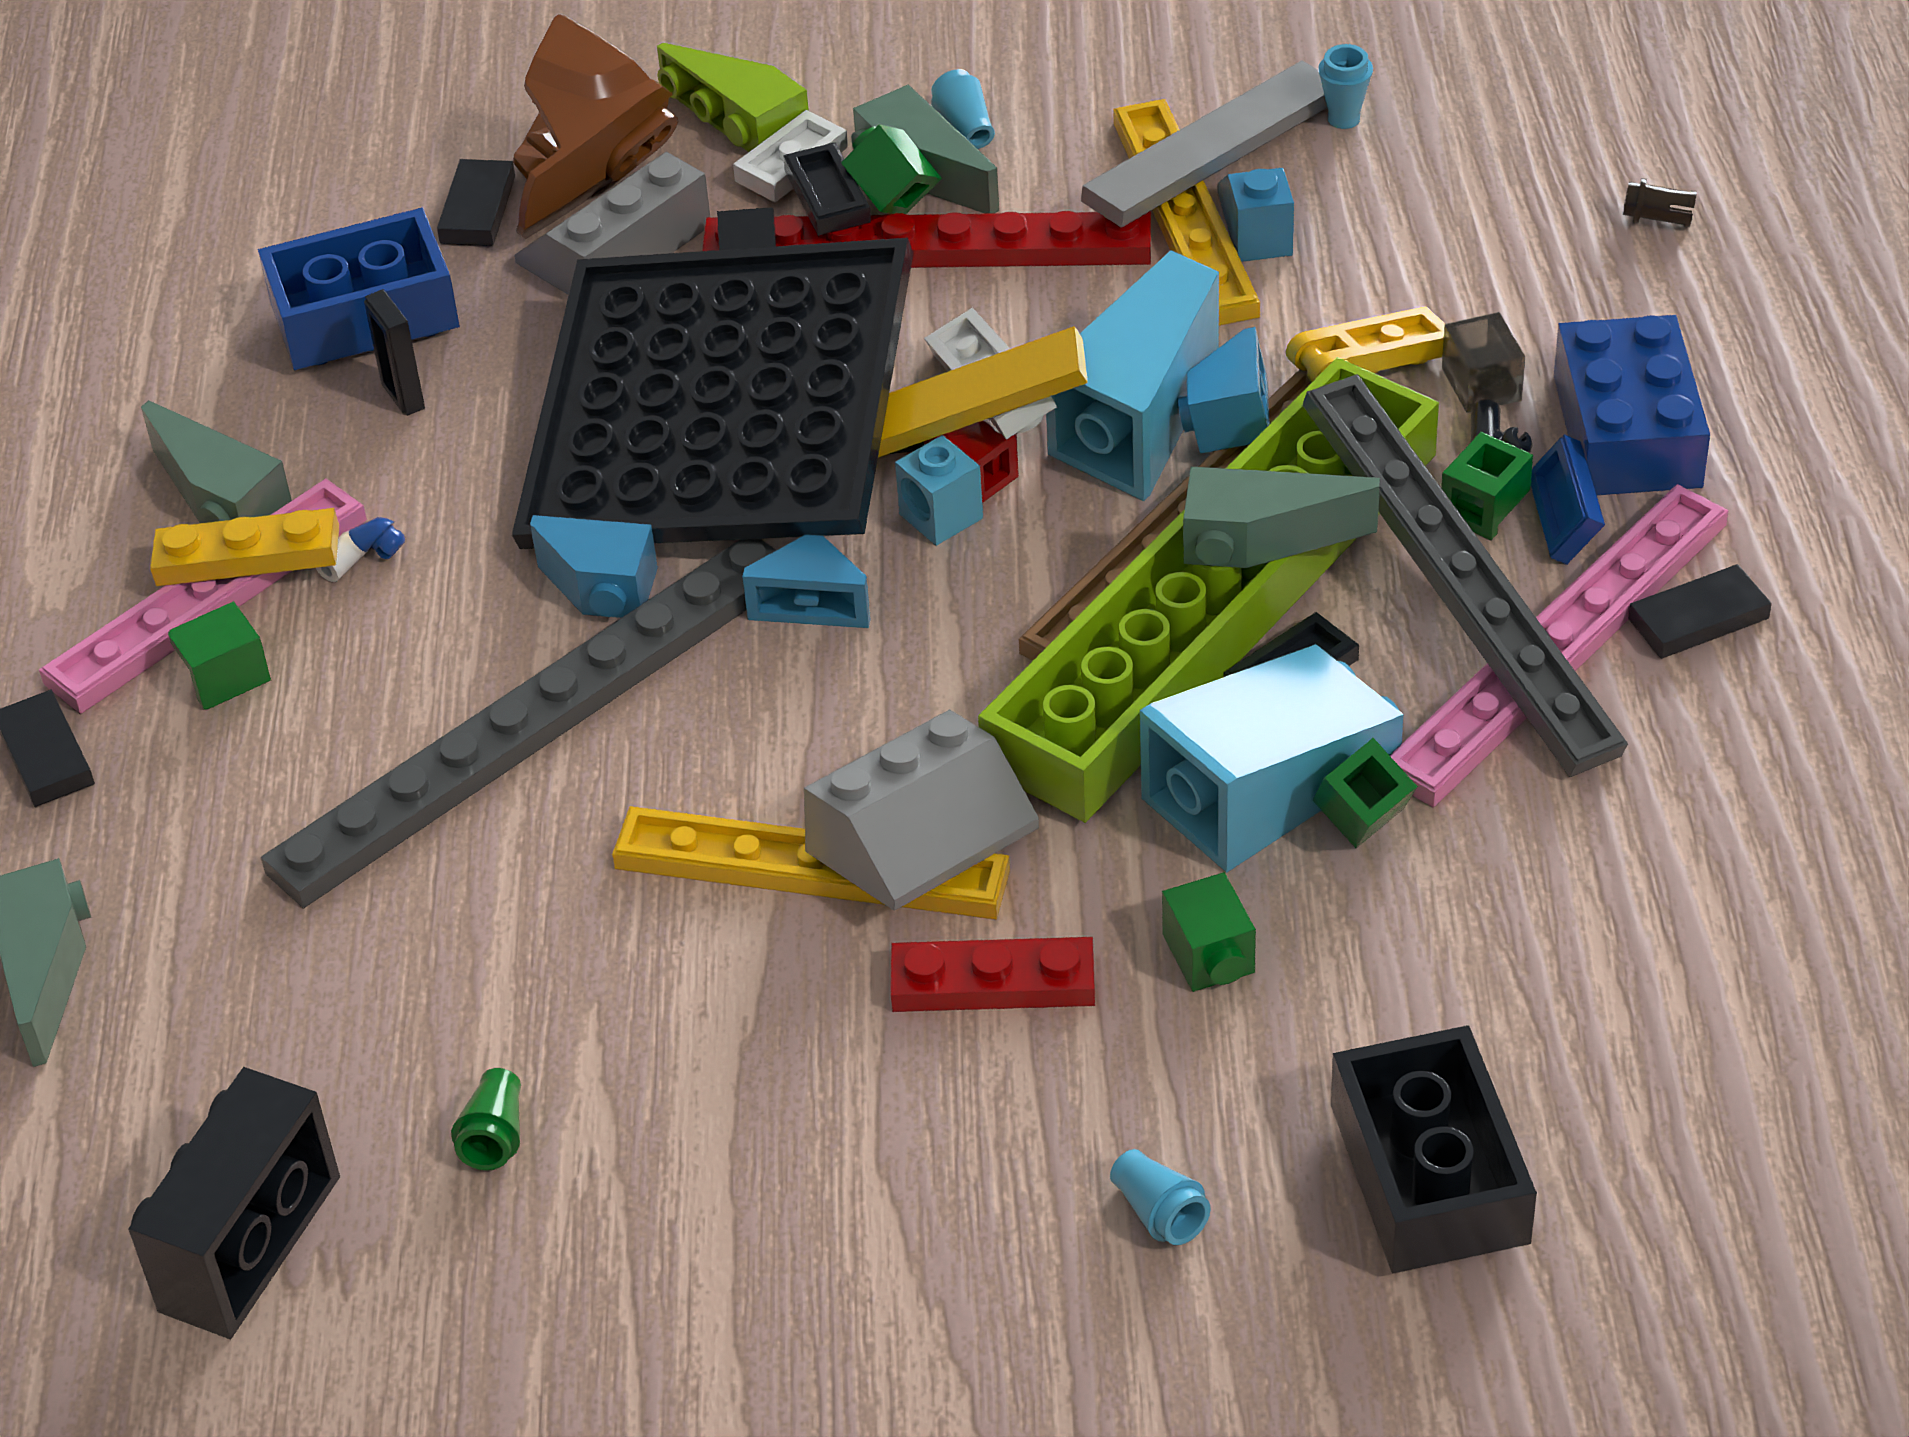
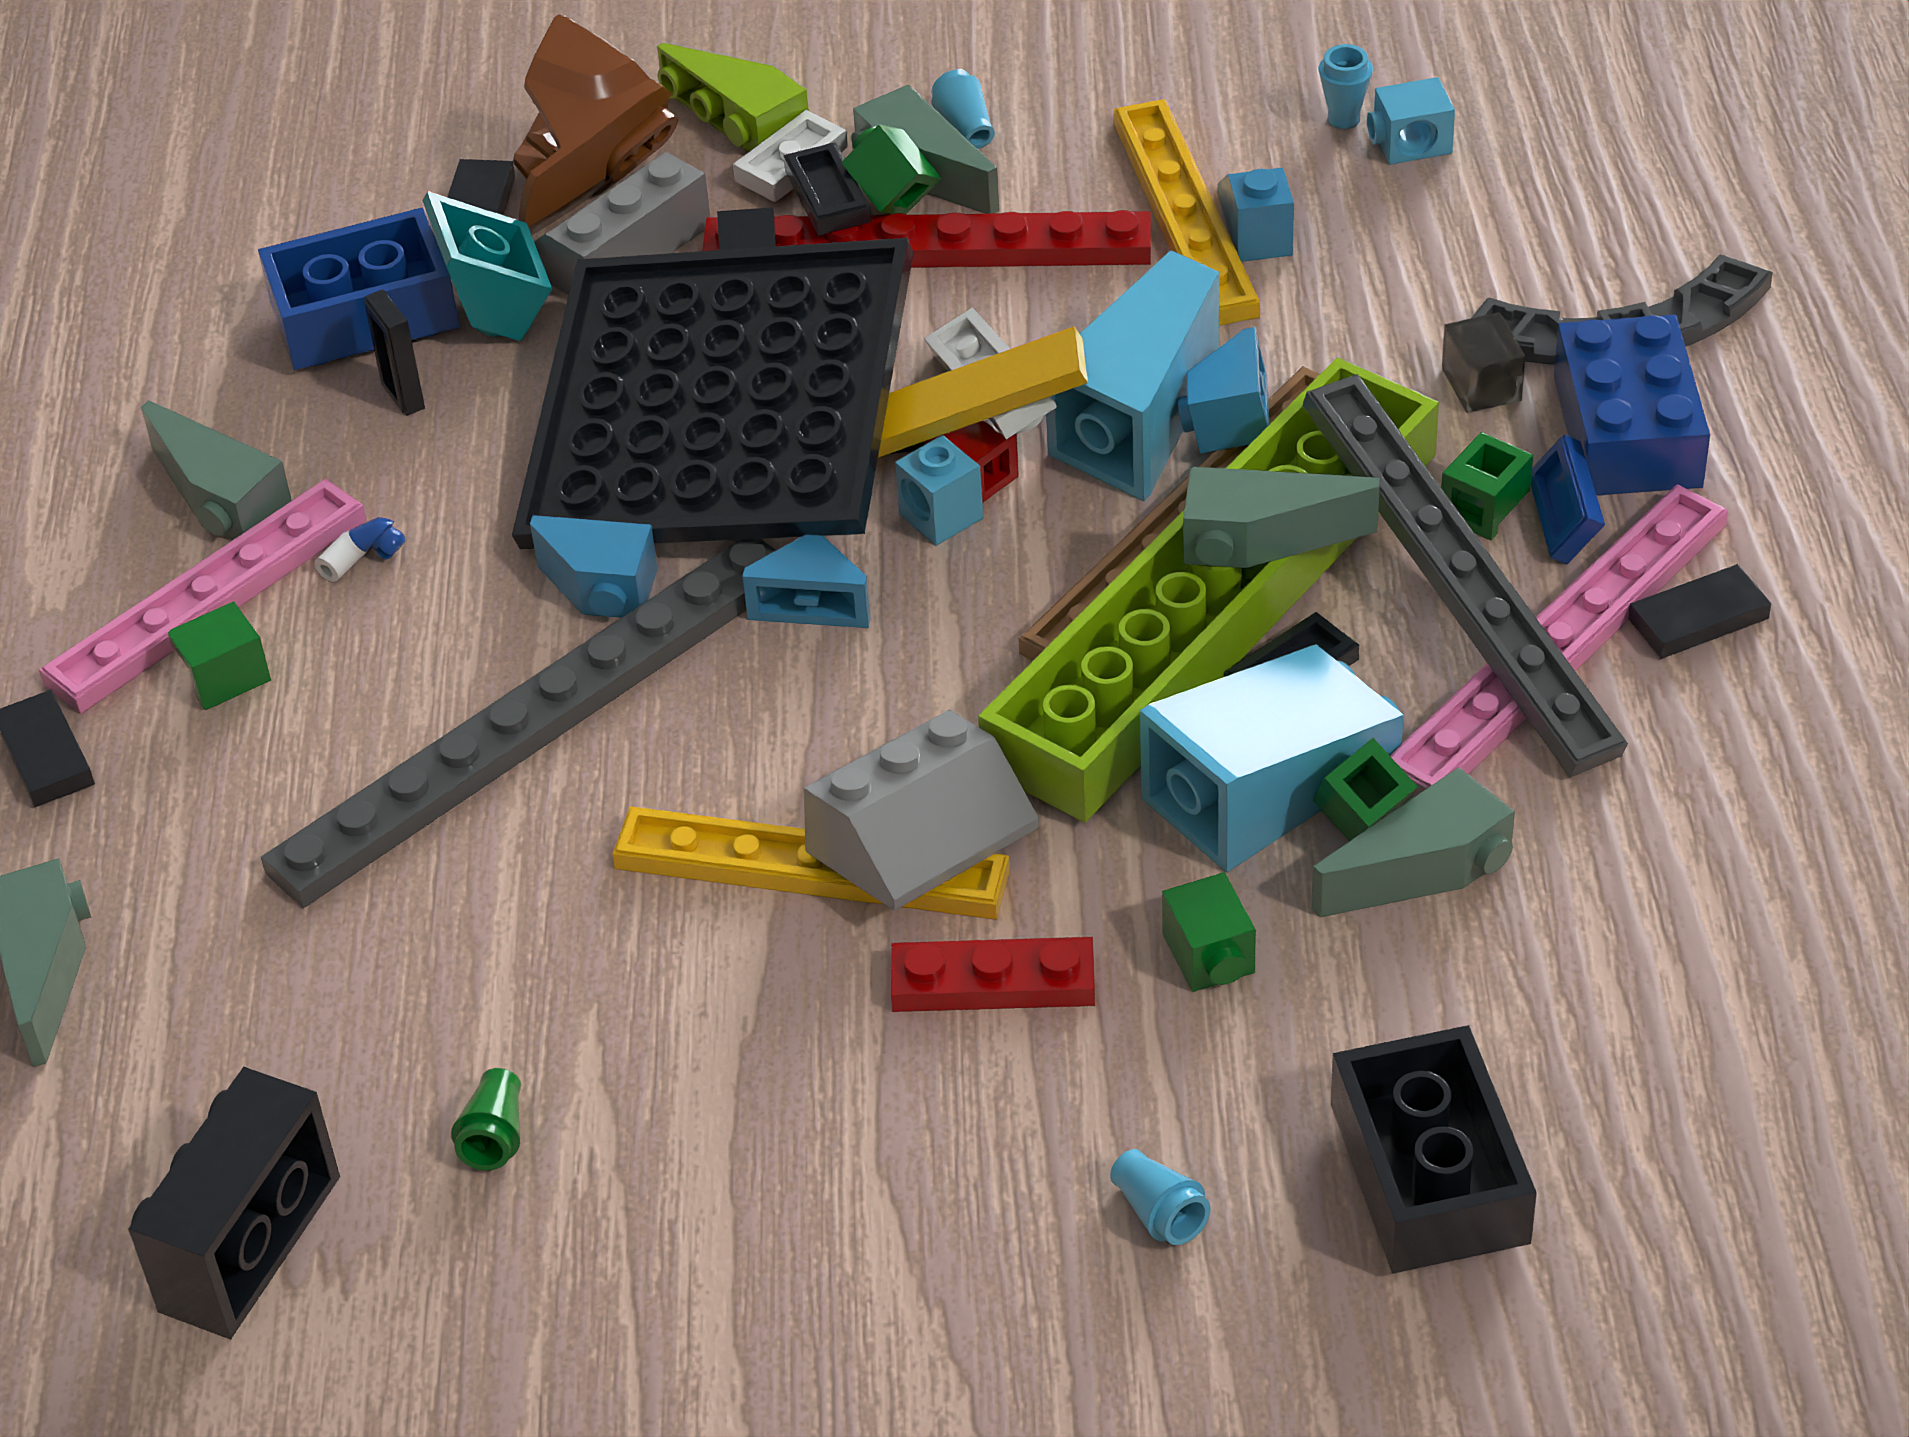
yellow plate [150,508,339,586] -> none
light grey tile [1081,60,1327,227] -> none
yellow plate [1286,306,1457,382] -> none
black arm [1471,399,1533,453] -> none
dark brown pin [1623,178,1697,228] -> none
none -> teal slope [422,191,552,341]
none -> sand green slope [1311,767,1515,917]
none -> medium azure brick [1367,77,1455,165]
none -> dark grey tile [1460,254,1773,365]

